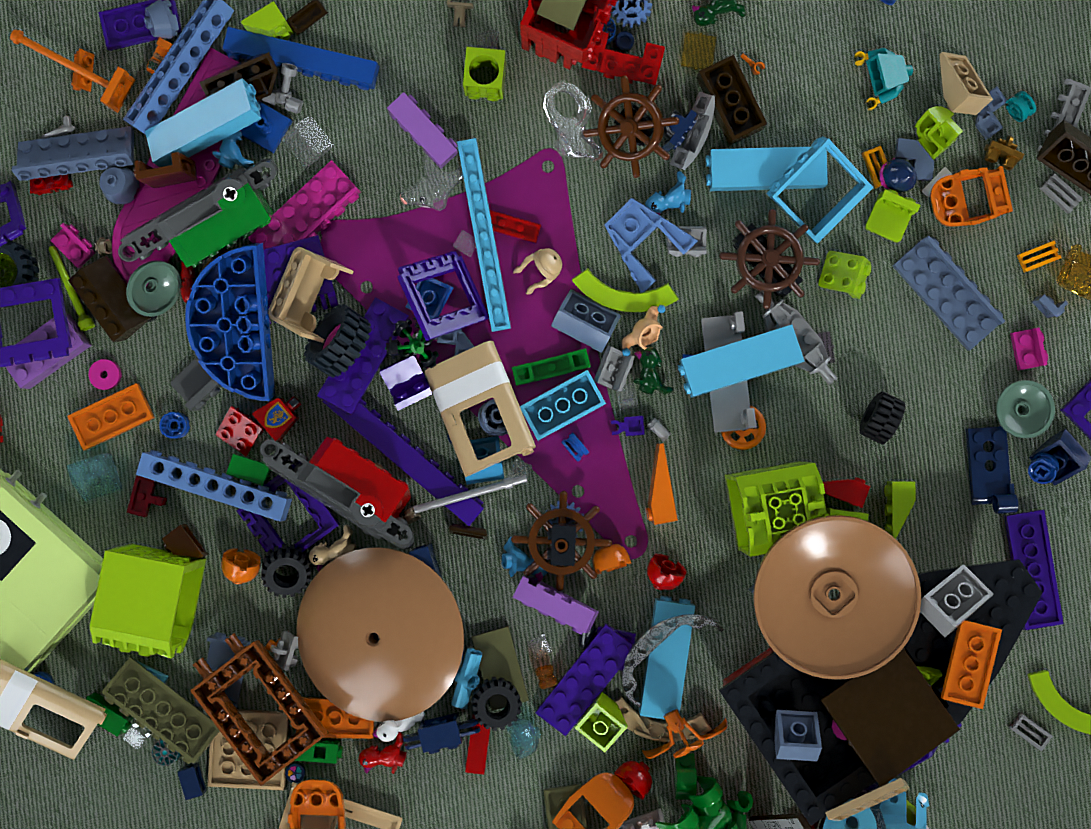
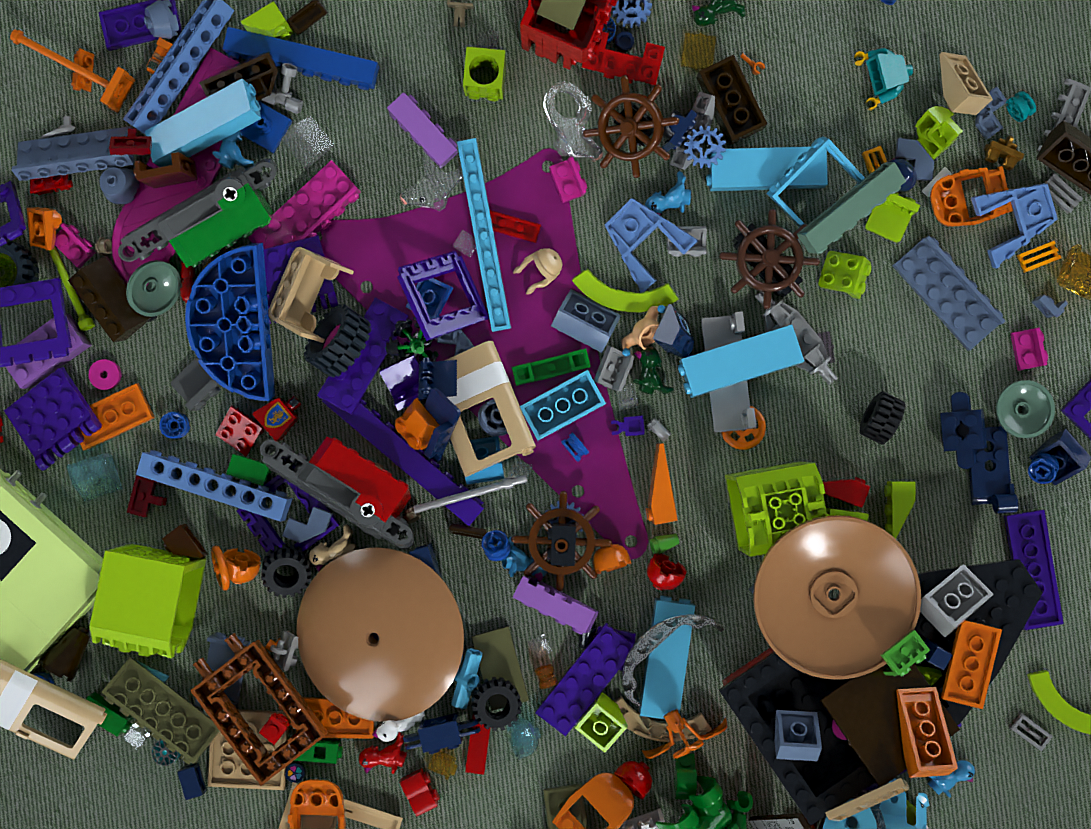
none -> dark purple hinge [4,367,102,471]
none -> orange slope [27,207,62,250]
none -> dark brown cone [38,625,91,682]
none -> dark red plate [109,128,152,156]
none -> orange plate [211,545,230,591]
none -> red bracket [259,713,291,745]
none -> sand blue tile [282,507,333,543]
none -> orange slope [395,398,440,450]
none -> red brick [400,768,440,816]
none -> dark blue hinge [418,357,457,399]
none -> dark blue bracket [423,387,461,462]
none -> clear yellow bracket [428,751,458,780]
none -> blue wheel [481,530,511,561]
none -> dark pink bracket [549,156,587,204]
none -> bright green cone [649,533,679,555]
none -> dark blue slope [653,304,694,358]
none -> medium blue gear [684,126,726,169]
none -> sand green brick [797,162,906,254]
none -> bright green bracket [881,630,930,676]
none -> orange slope [896,687,958,778]
none -> dark blue piece [924,638,953,670]
none -> dark azure animal [927,760,975,798]
none -> dark blue brick [940,392,987,469]
none -> medium blue wing [971,183,1058,269]

